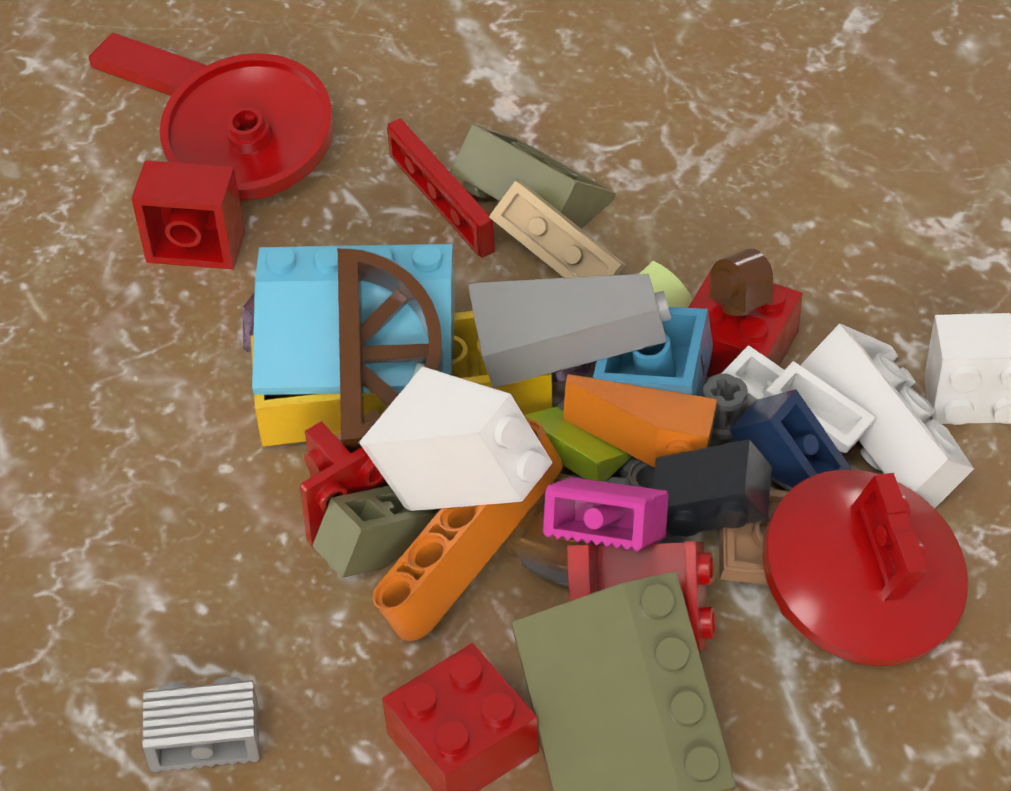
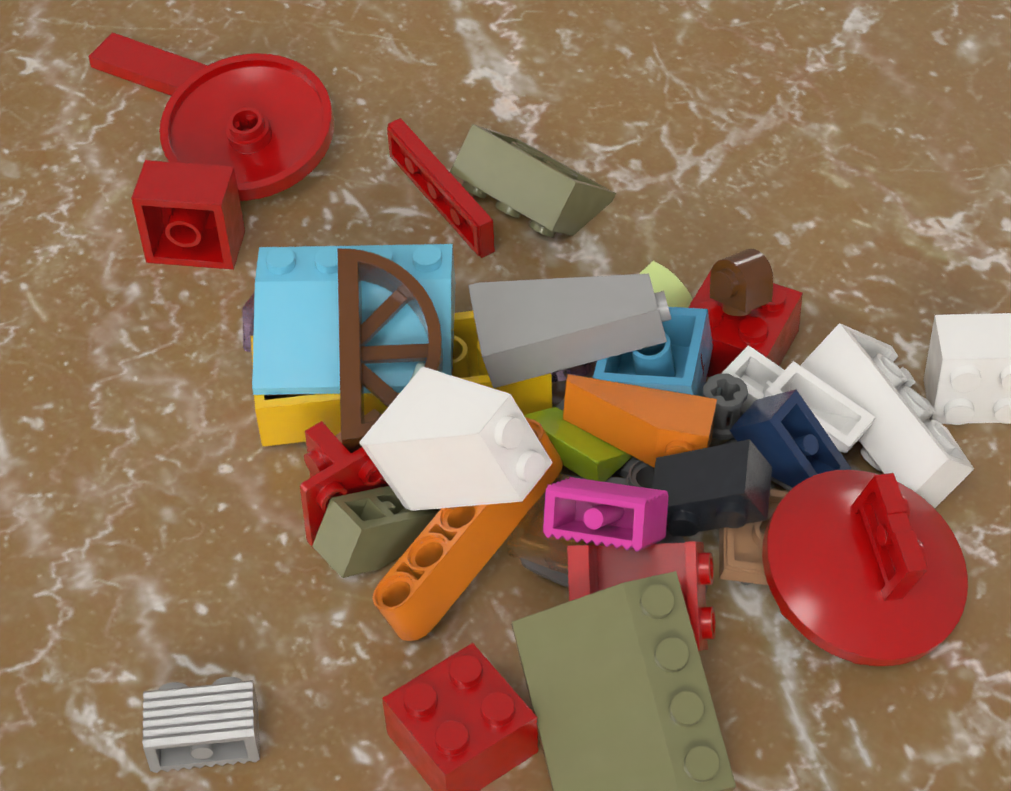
tan plate [489,180,626,278] -> none

